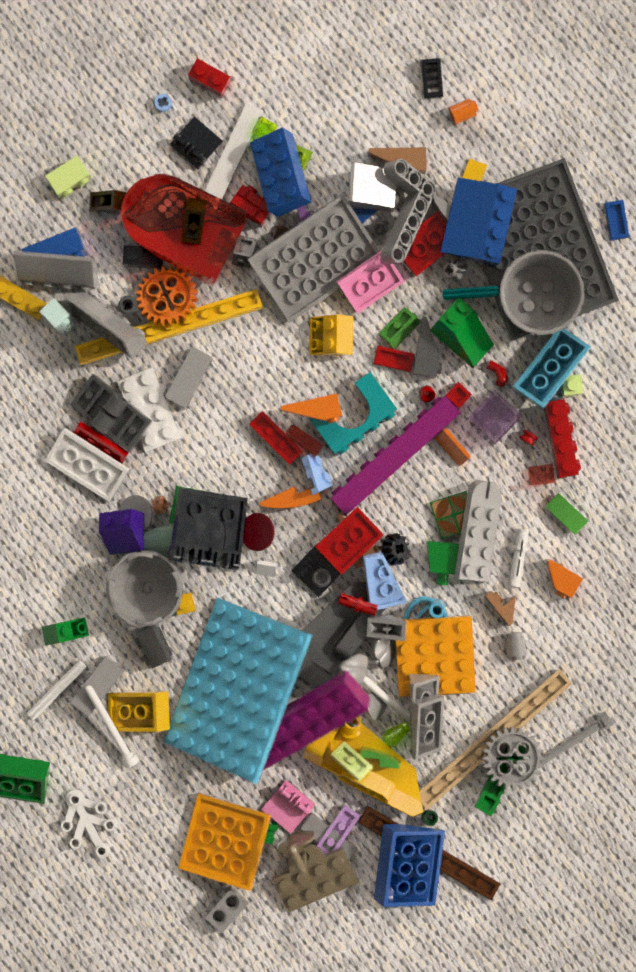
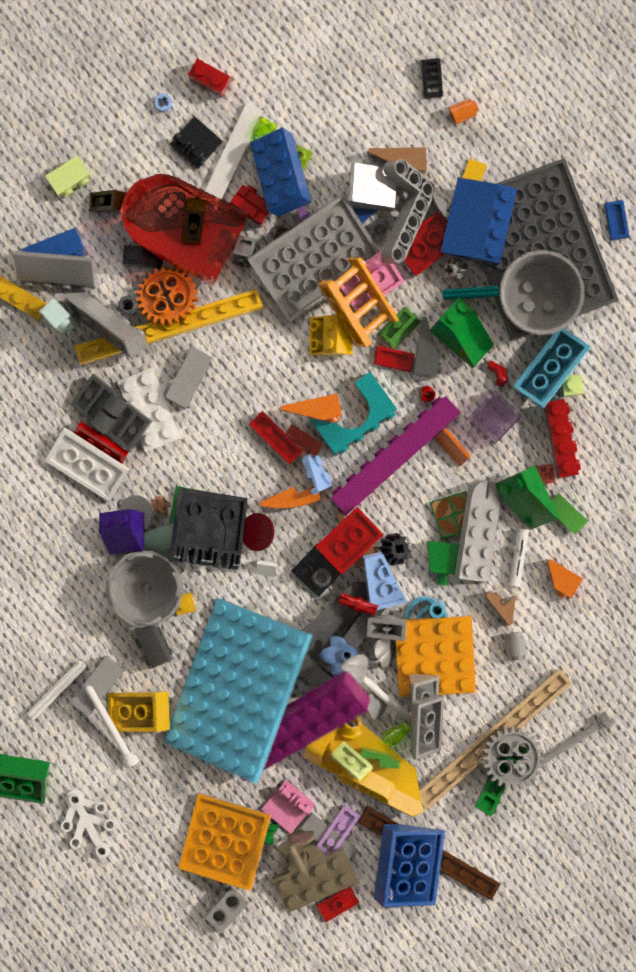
green slope [41,617,89,646] -> none
dark green hinge [421,810,438,826] -> none
red plate [445,382,472,409] -> none
red bush [519,429,538,446] -> none
none -> red plate [317,886,360,922]
none -> light orange fence [318,257,399,348]
none -> medium blue plate [319,636,358,675]
none -> green slope [495,465,560,530]

